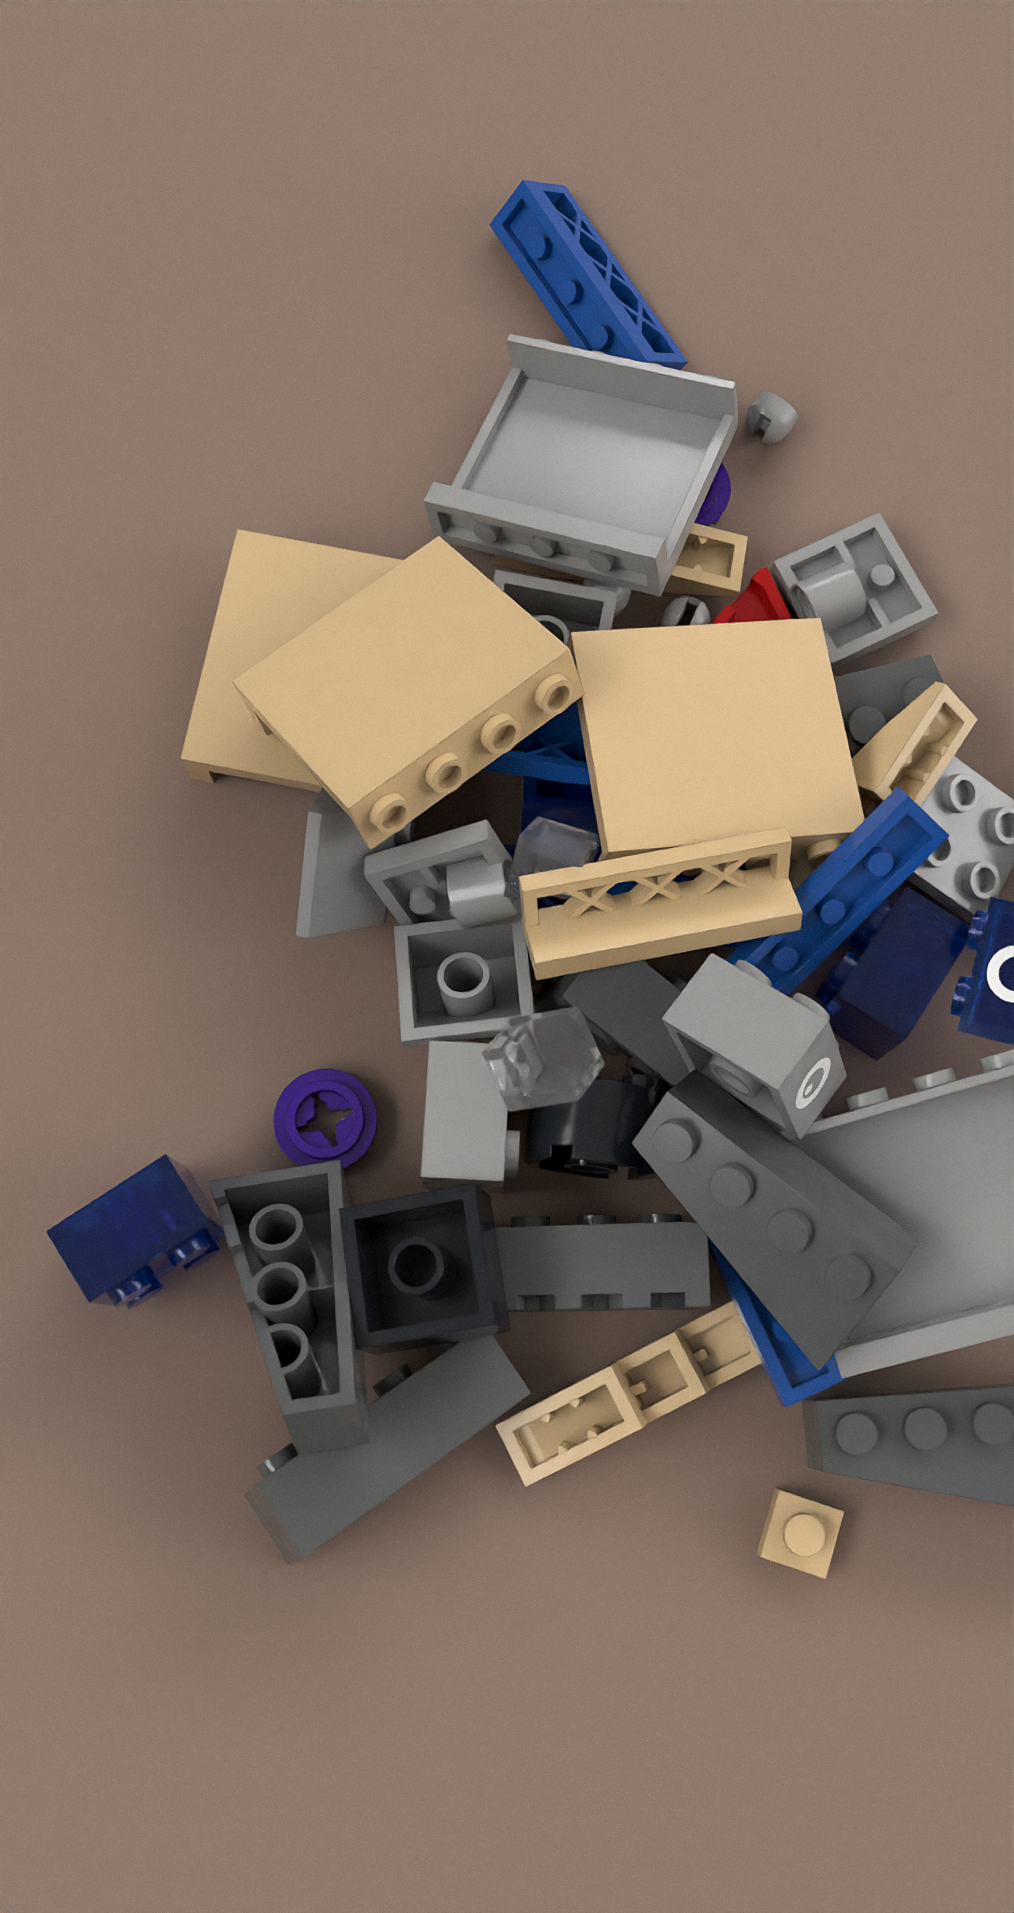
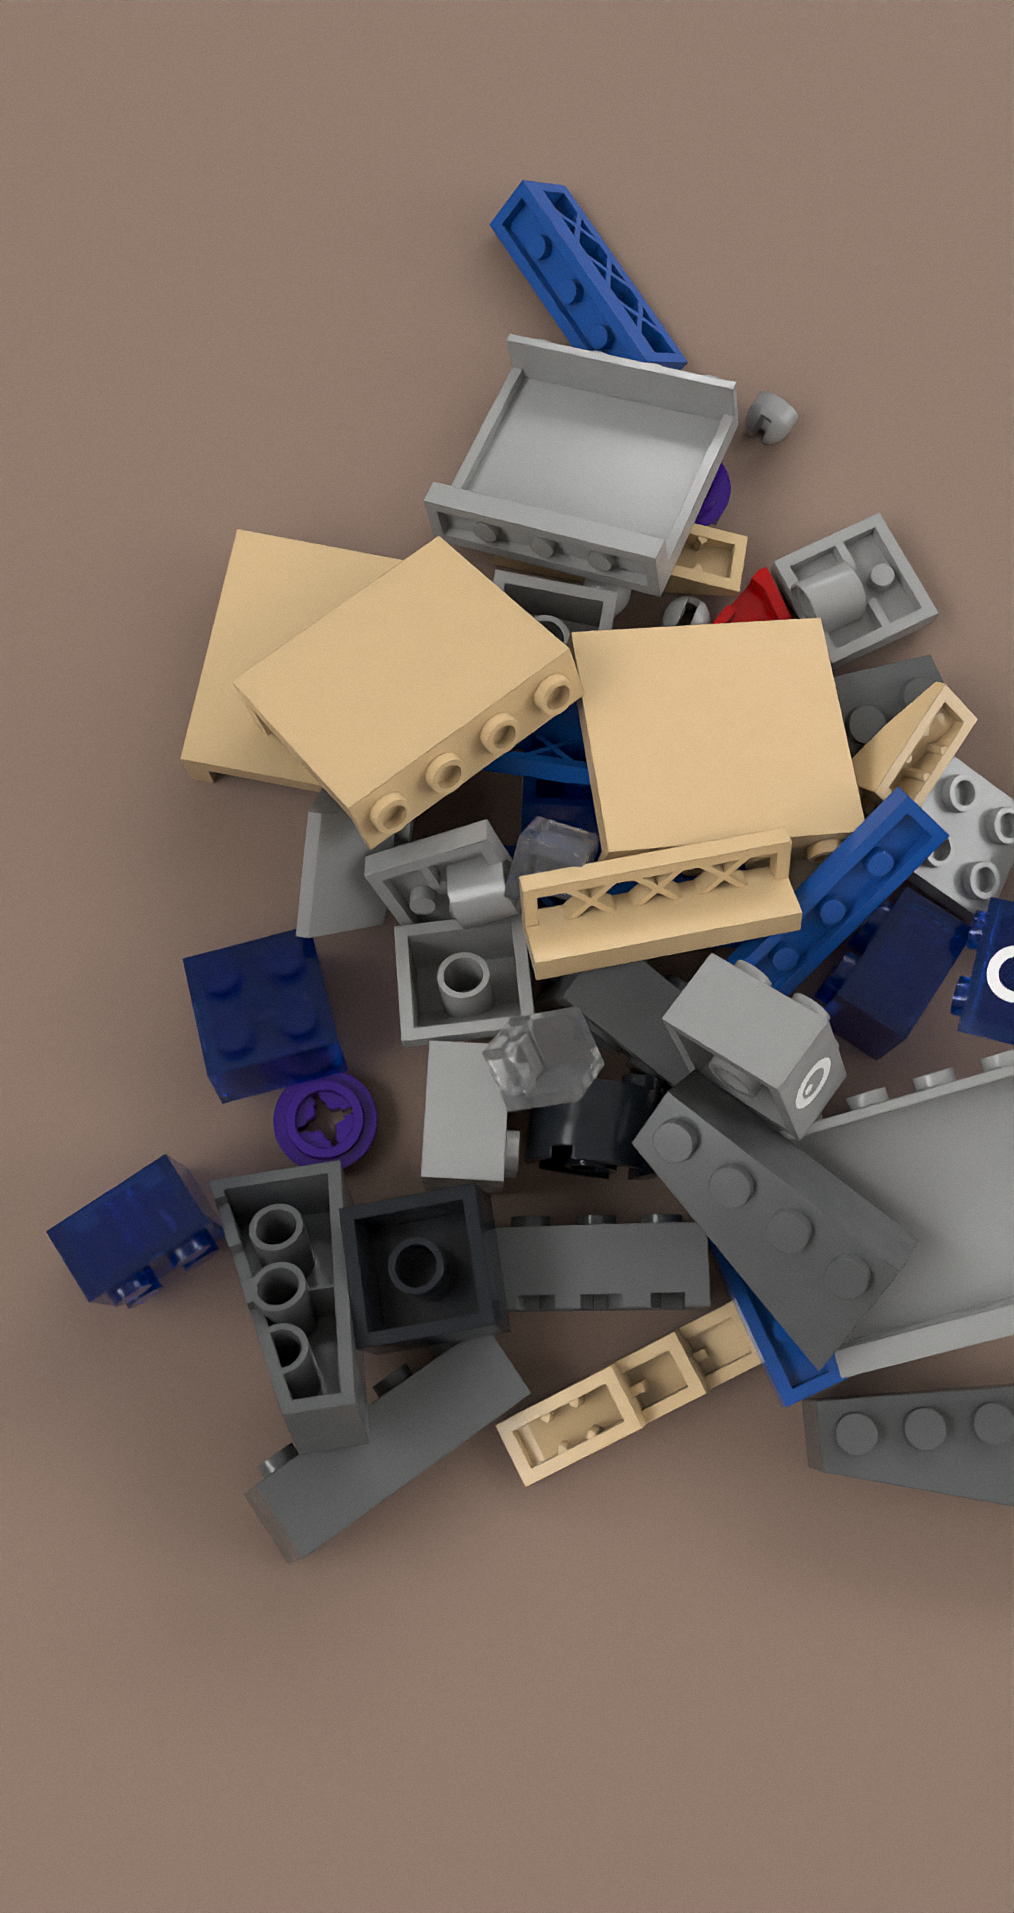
tan plate [756,1488,844,1579] -> none
none -> clear blue brick [182,929,348,1104]

